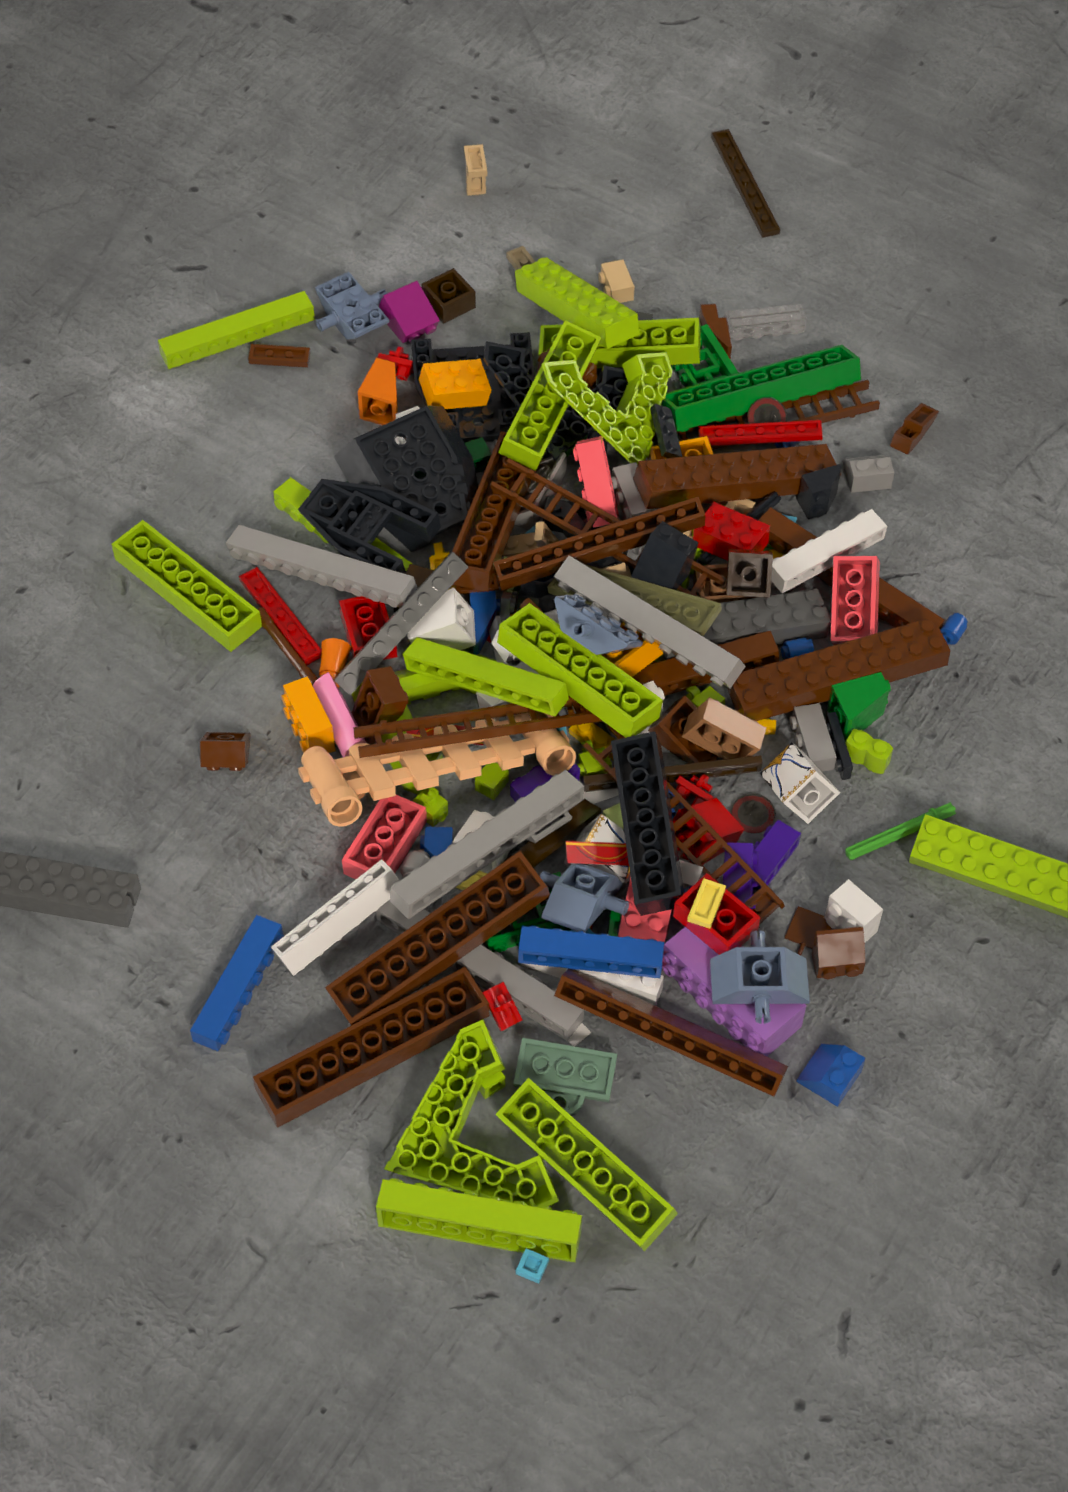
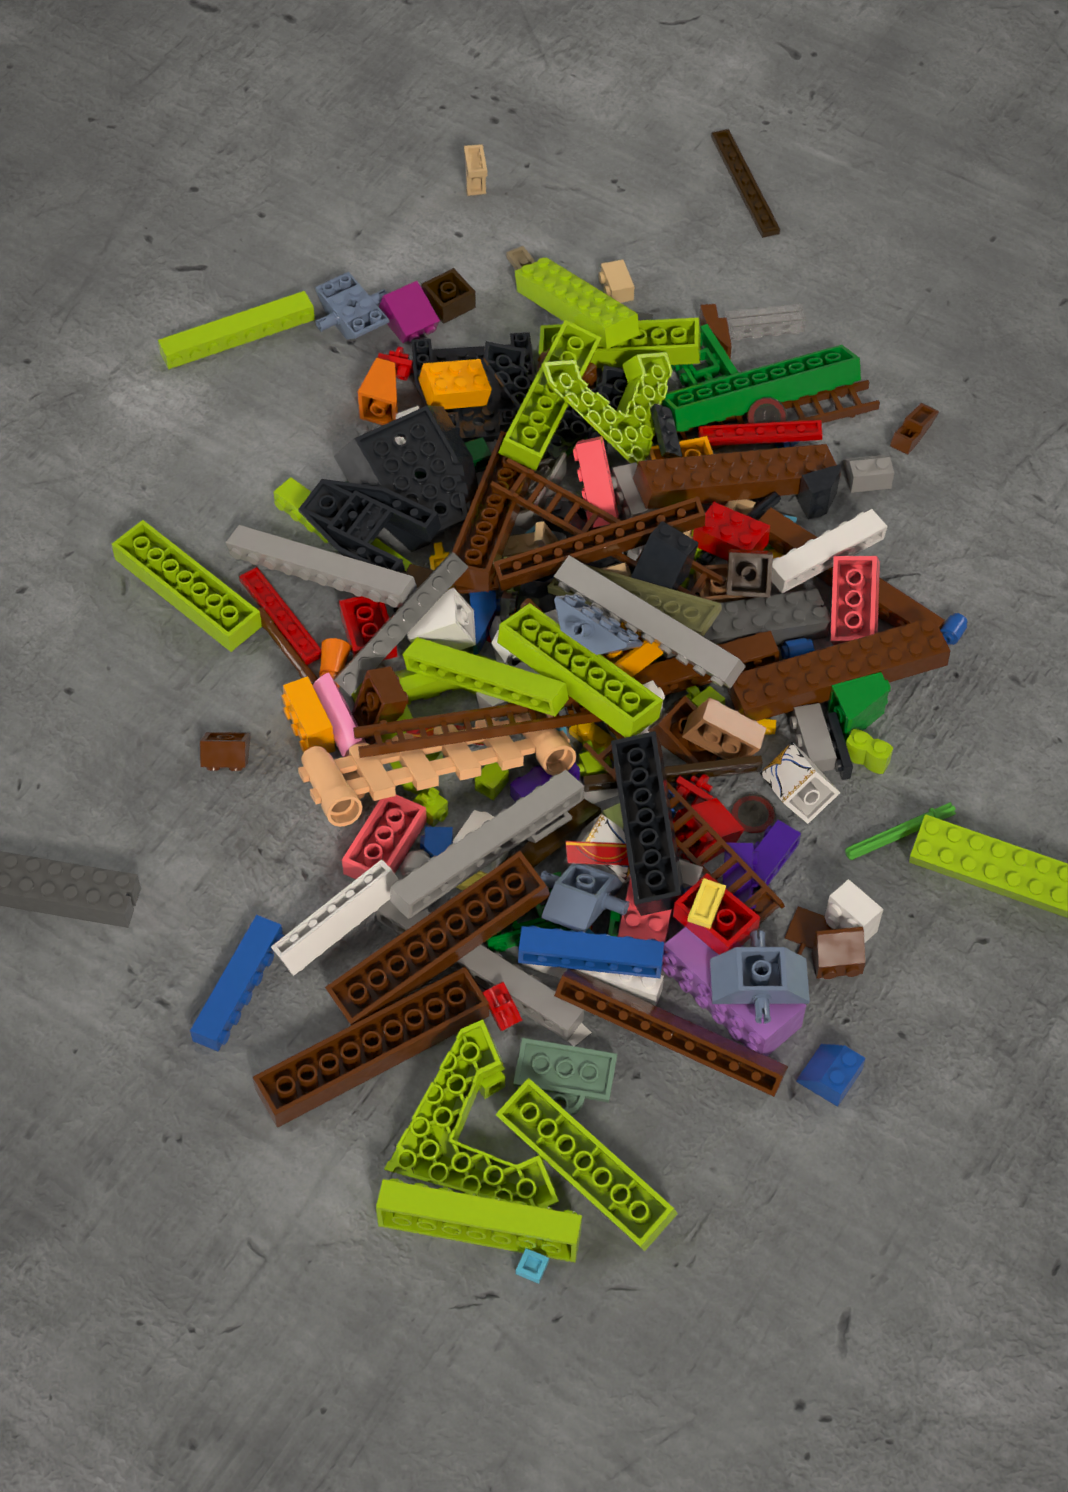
reddish brown plate [248,344,311,368] -> none

